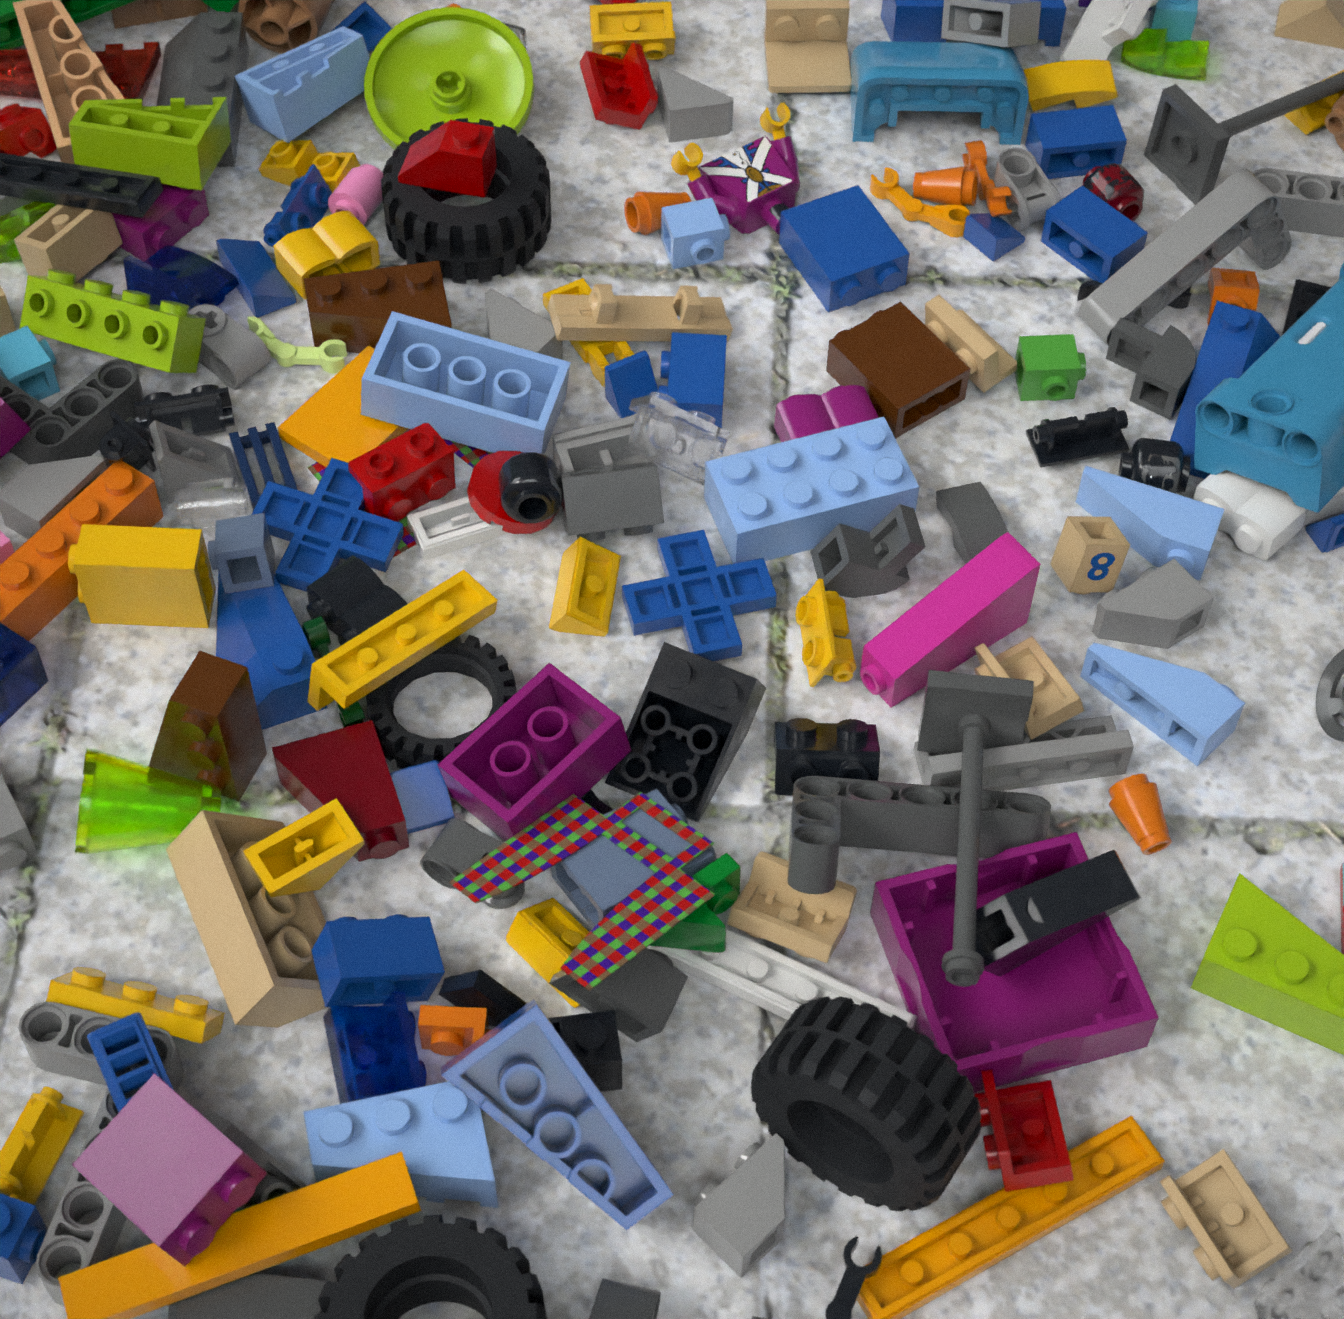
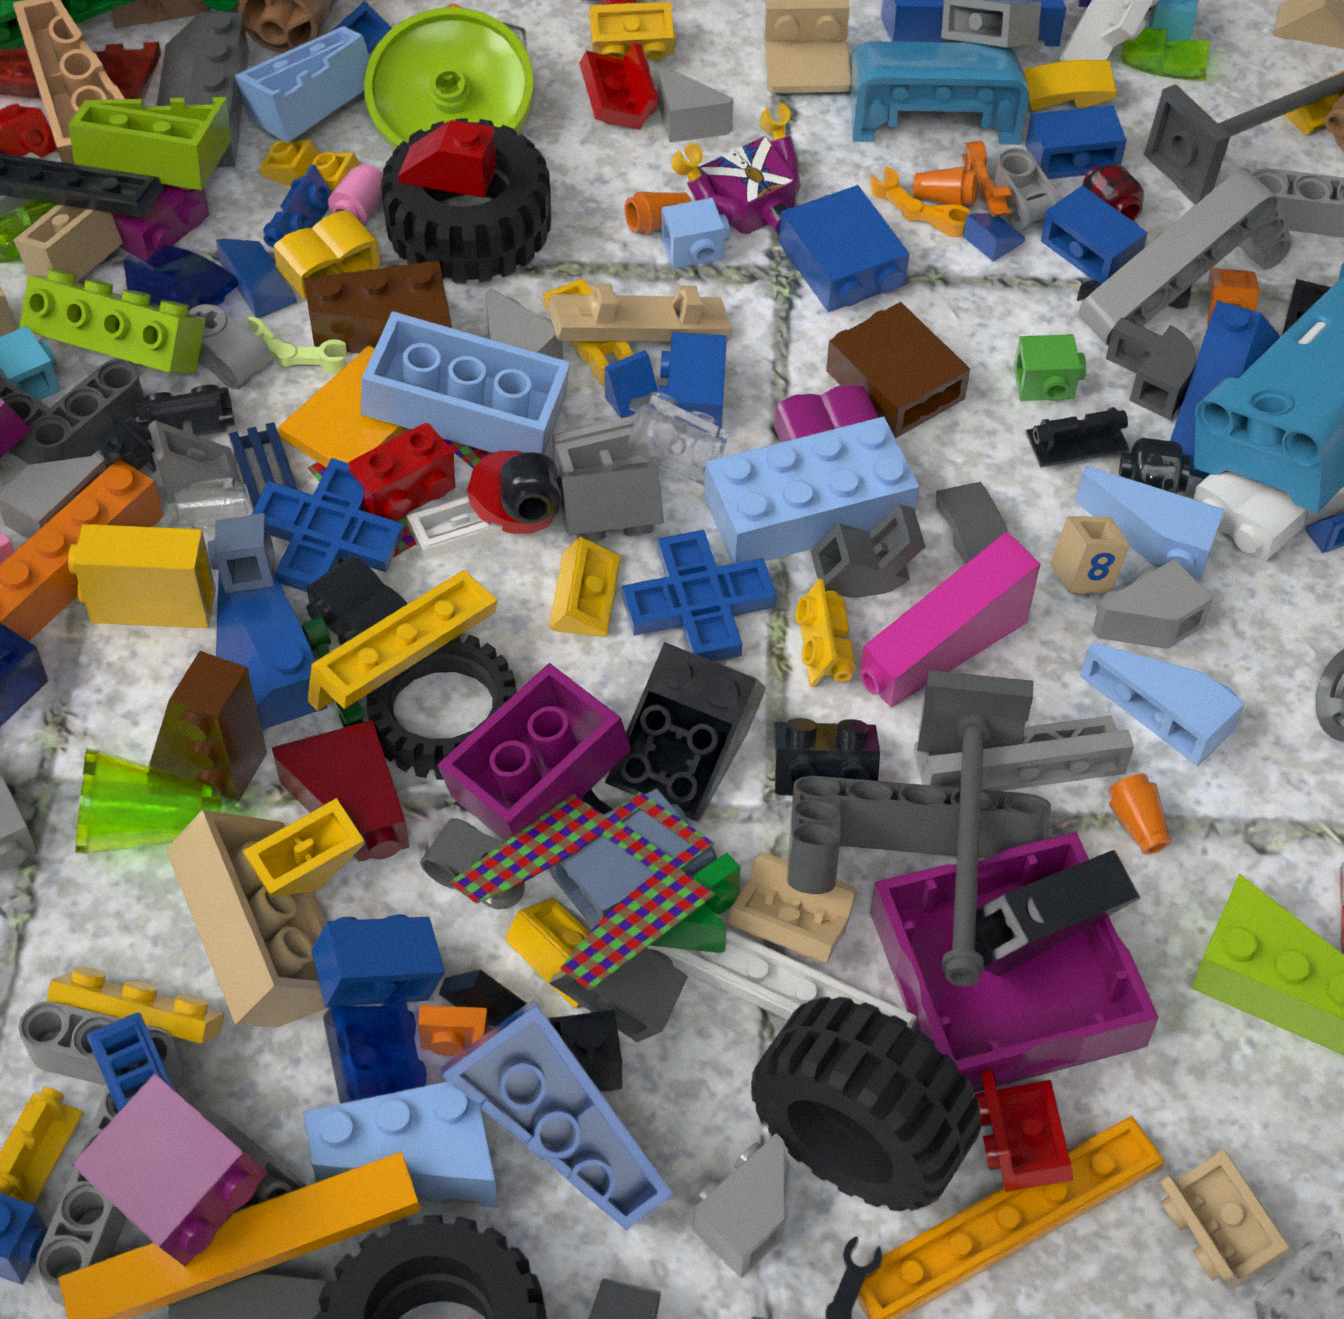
blue slope [390,760,455,834] -> none
tan bracket [925,295,1017,393] -> none
tan bracket [974,636,1084,740] -> none

